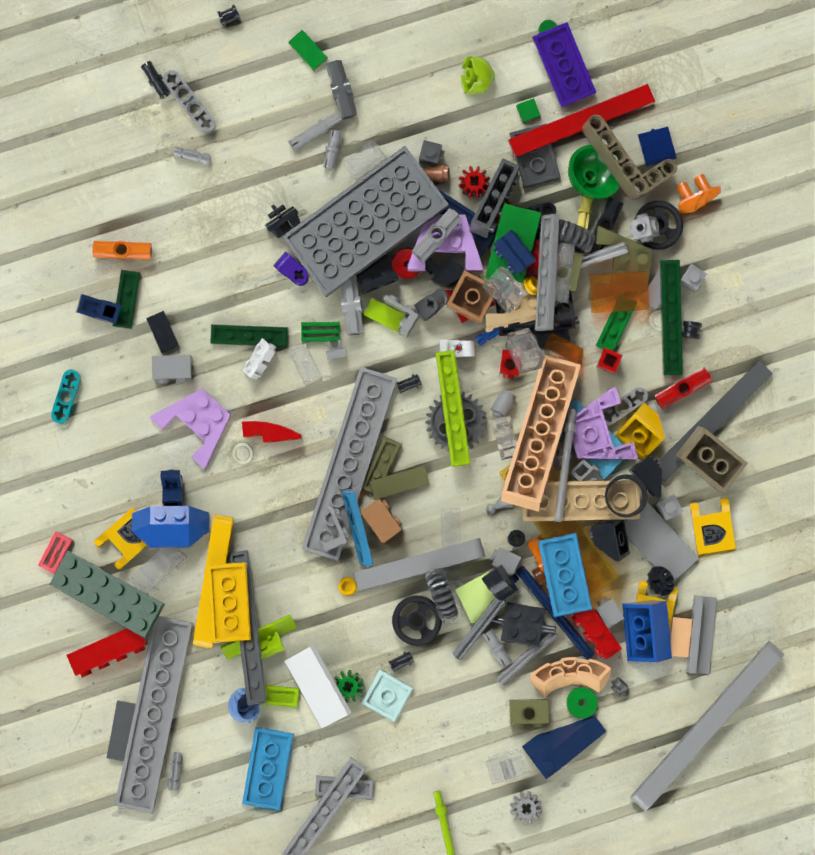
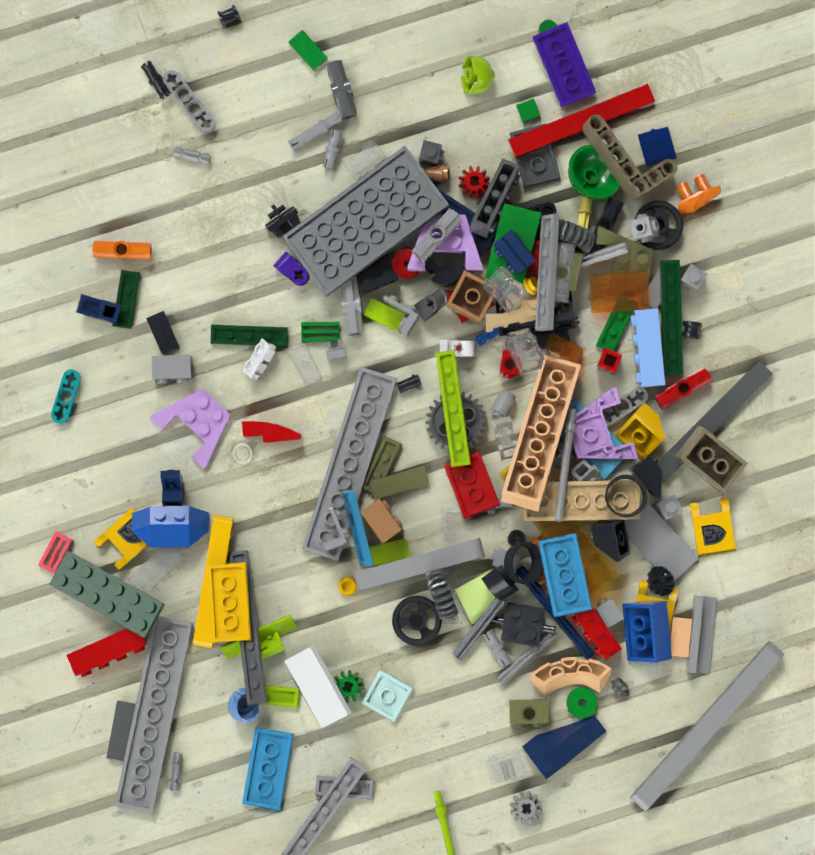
black pin [388,651,414,672] -> none
none -> lime tile [369,539,411,566]
none -> red tile [444,452,500,519]
none -> black tyre [504,542,543,585]
none -> light blue brick [630,308,665,388]

